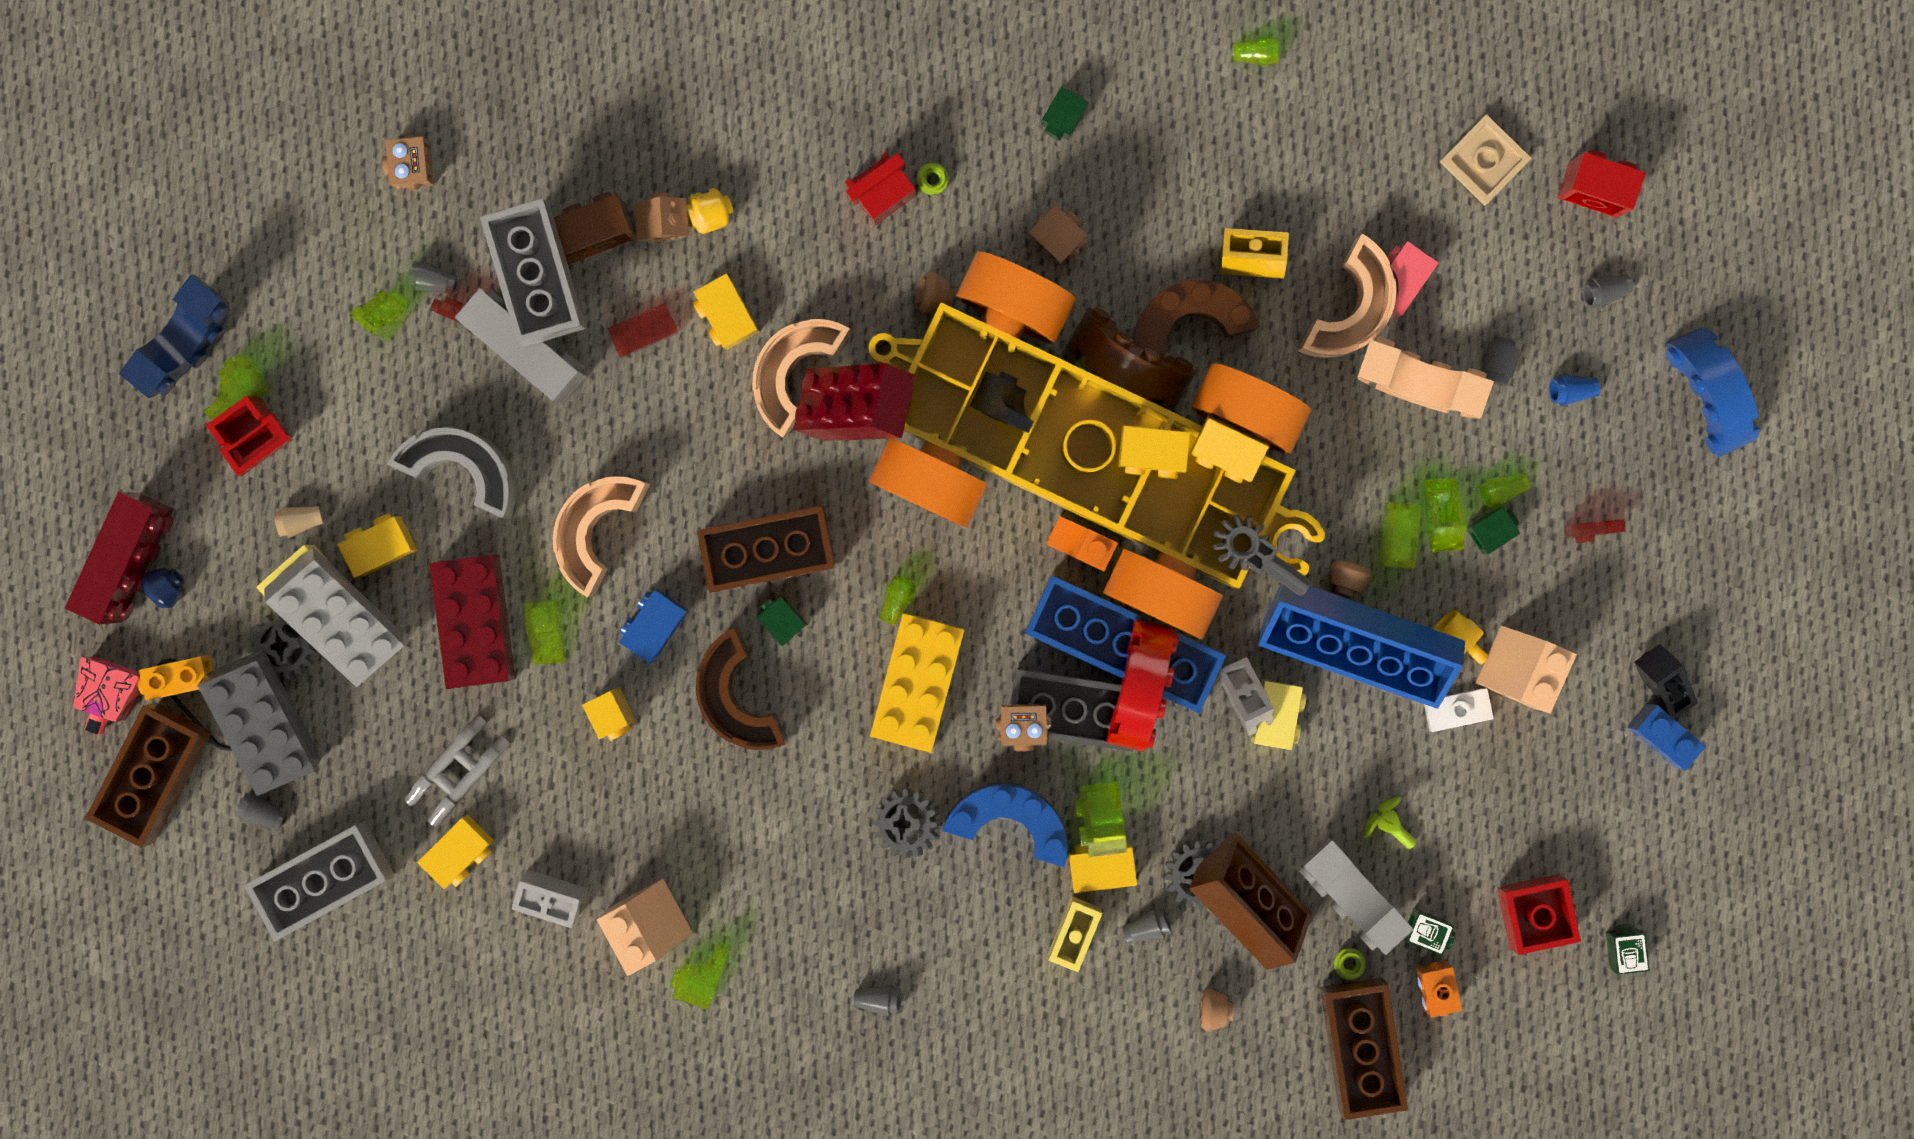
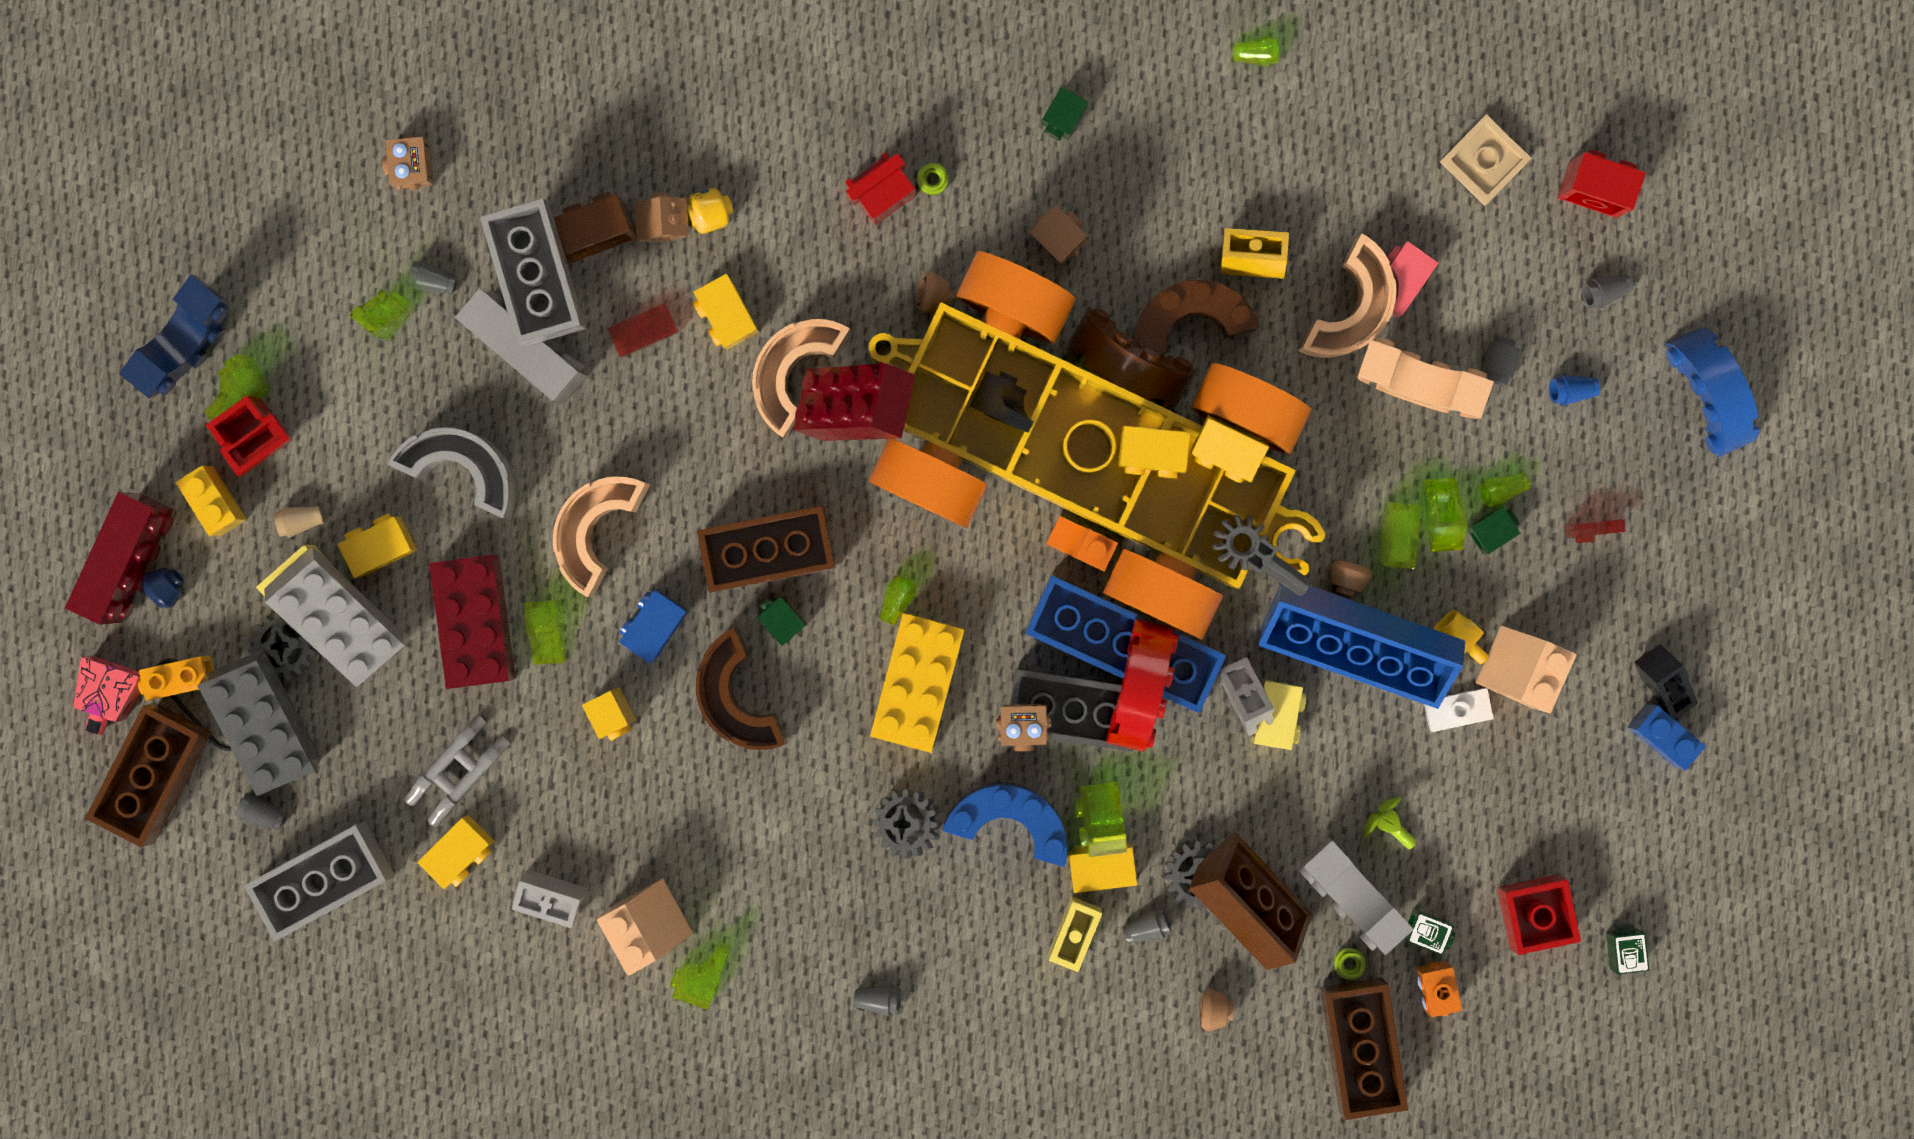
clear red plate [430,296,464,323] -> none
none -> yellow brick [175,465,247,536]

